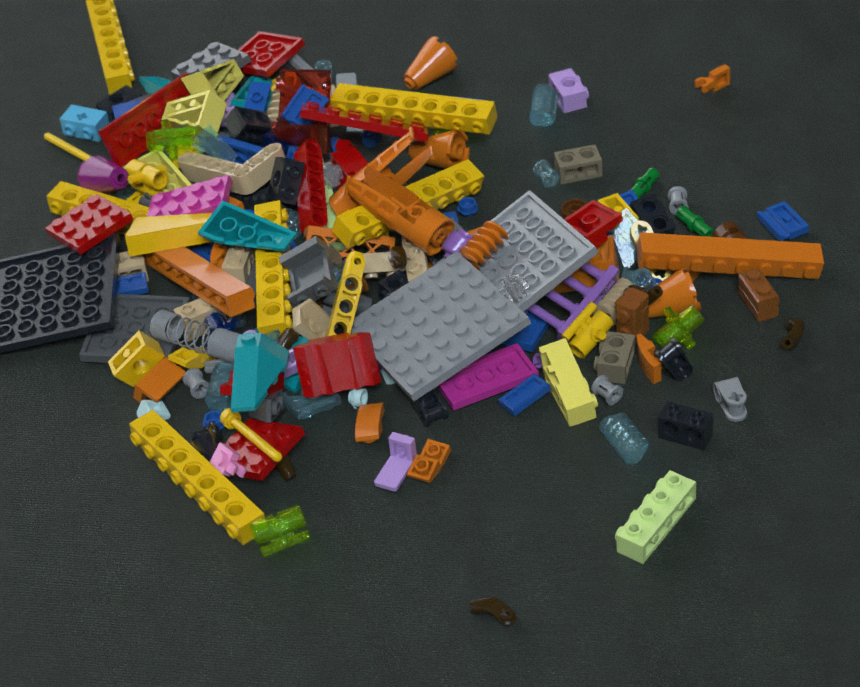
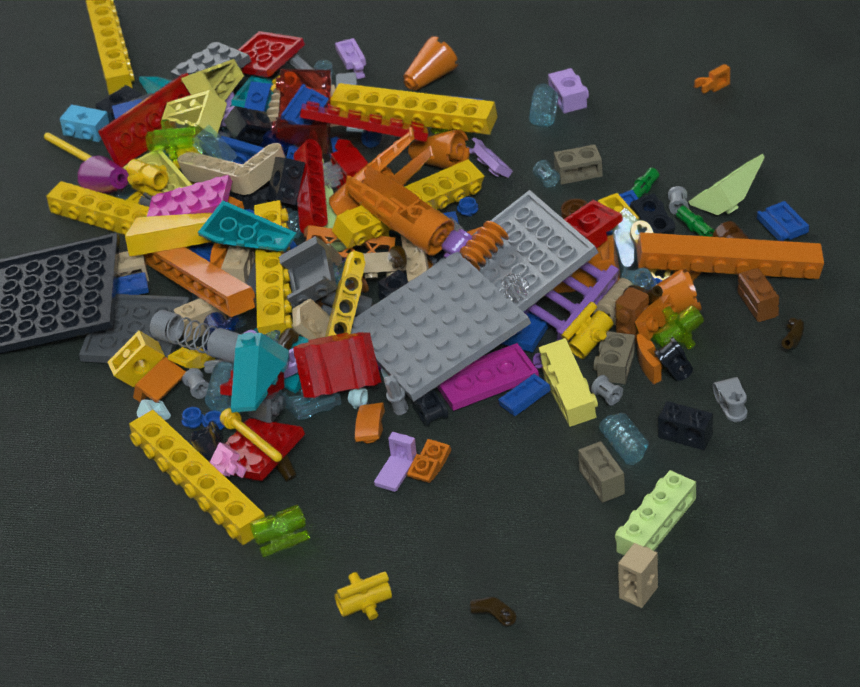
red plate [45,194,134,254] -> none
none -> blue plate [181,407,204,429]
none -> yellow pin [334,571,392,620]
none -> lavender plate [335,38,366,79]
none -> light grey axle [384,374,409,415]
none -> lavender plate [467,137,513,178]
none -> dark tan brick [579,441,625,503]
none -> tan brick [618,543,658,608]
none -> orange slope [635,294,676,340]
none -> yellowish green wedge [688,154,765,215]

